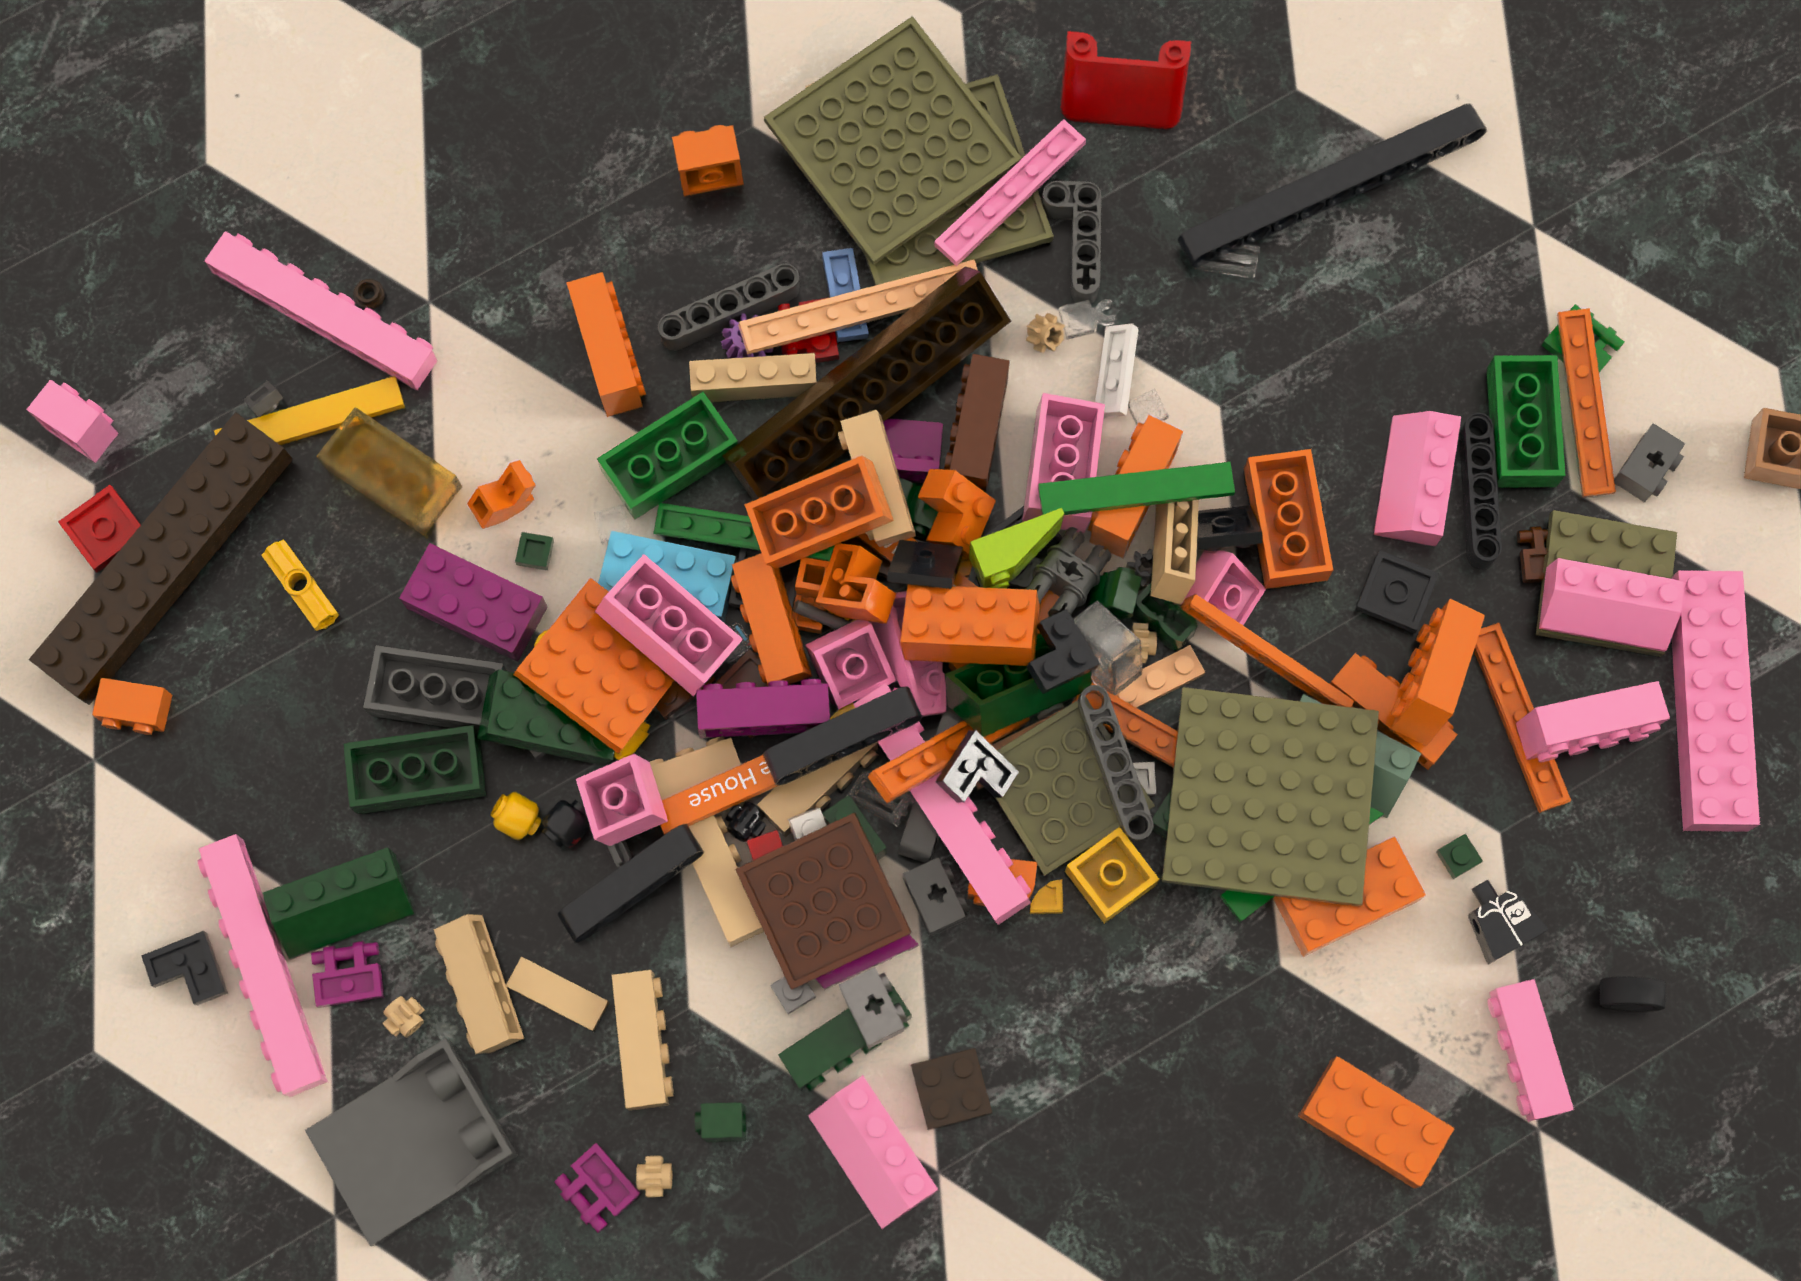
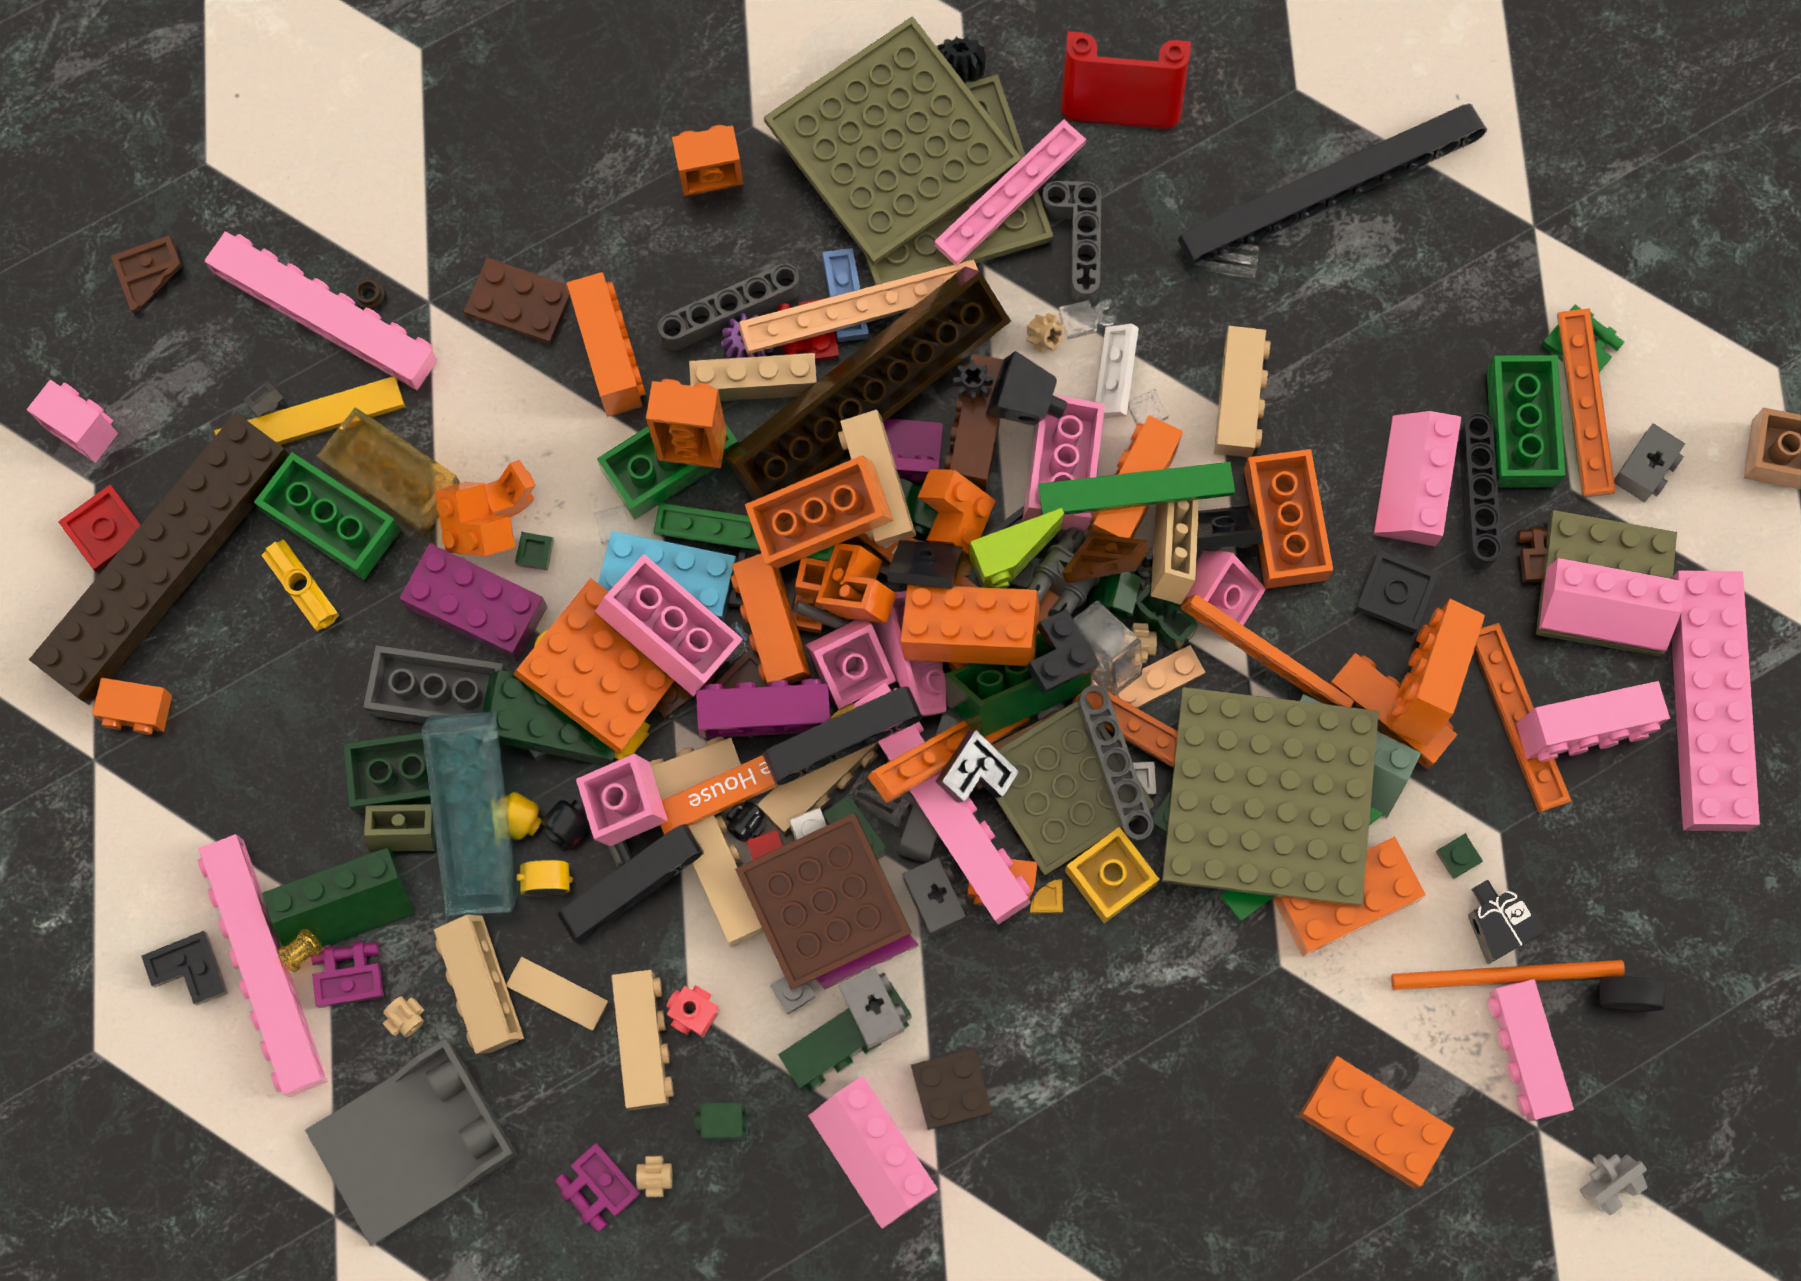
none -> reddish brown wing [111,235,182,313]
none -> green brick [254,452,401,580]
none -> clear yellow bush [277,929,322,973]
none -> olive brick [364,804,436,852]
none -> clear light blue brick [422,712,518,916]
none -> orange brick [435,482,515,557]
none -> reddish brown plate [464,257,571,345]
none -> yellow piece [517,860,573,896]
none -> orange brick [646,379,727,468]
none -> coral brick [666,985,721,1038]
none -> black gear [937,36,986,84]
none -> black gear [953,360,993,403]
none -> black torso [986,351,1067,425]
none -> reddish brown wing [1062,533,1149,583]
none -> tan brick [1214,326,1270,458]
none -> orange piece [1391,960,1625,990]
none -> light grey hips [1580,1154,1648,1215]

